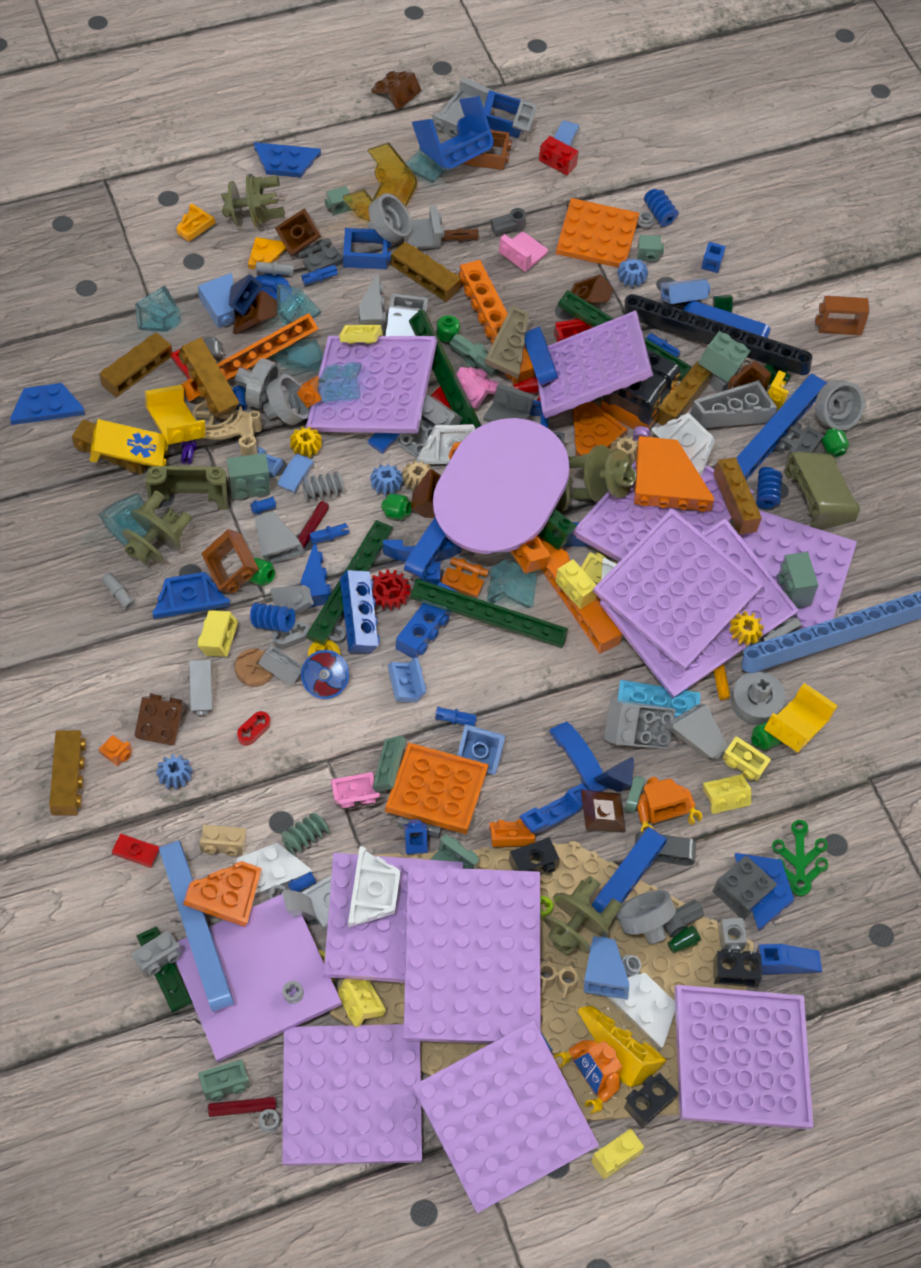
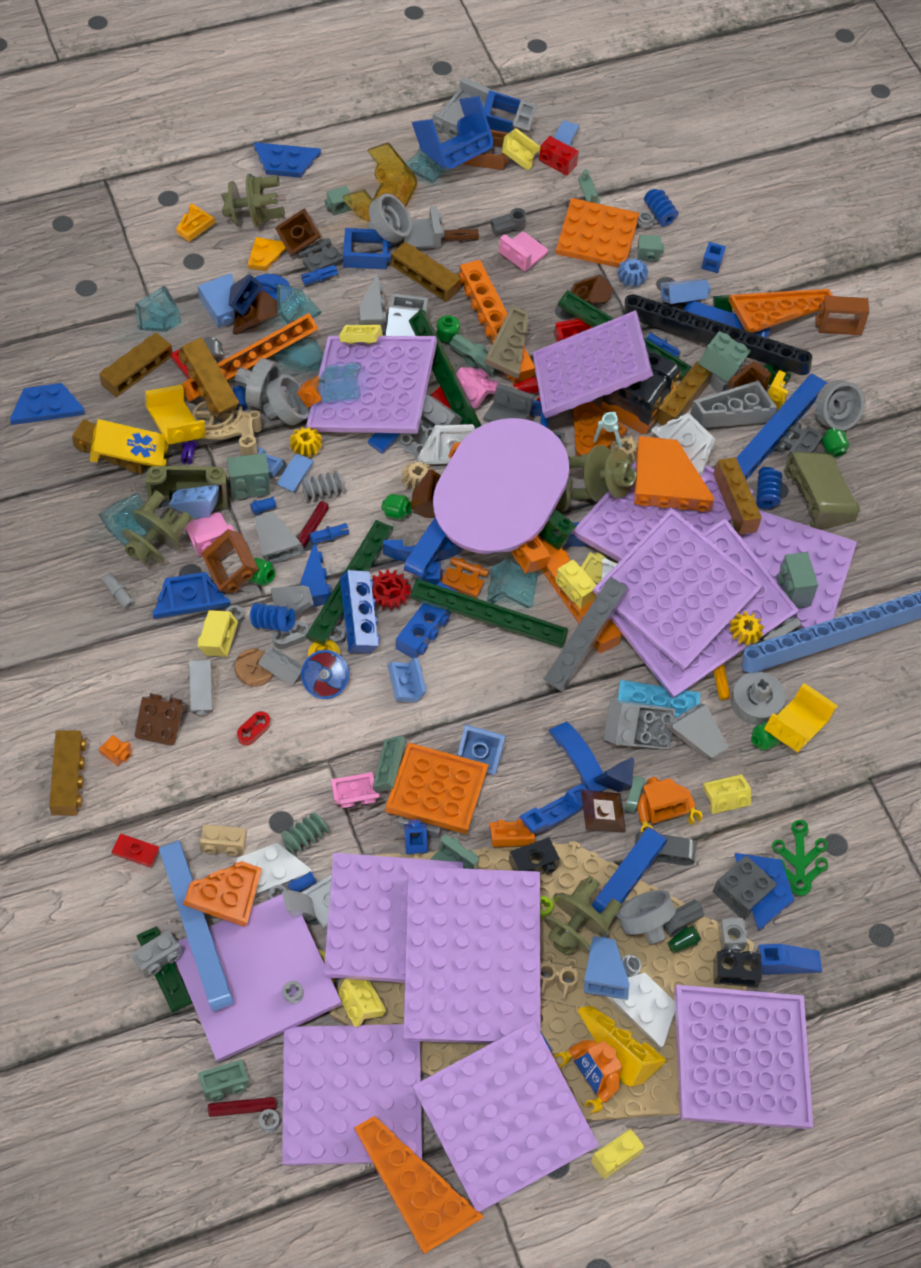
medium blue gear [156,754,193,791] -> none
light grey pin [255,261,293,276] -> none
white wing [348,846,401,927] -> none
medium blue gear [370,463,403,496] -> none
reddish brown bracket [371,71,422,109] -> none
blue axle [435,706,477,726] -> none
blue beam [524,326,559,386] -> none
black brick [624,1072,678,1129] -> none
lavender bush [633,426,650,441] -> none
light yellow brick [723,736,771,782] -> none
none -> light blue slope [169,485,219,518]
none -> bright pink bracket [185,512,234,557]
none -> light grey bush [226,605,244,625]
none -> orange wing [353,1116,484,1254]
none -> light yellow bracket [502,129,540,170]
none -> dark grey brick [543,576,630,692]
none -> sand green piece [578,169,600,204]
none -> light aqua plant [593,412,622,448]
none -> orange wing [728,289,833,333]

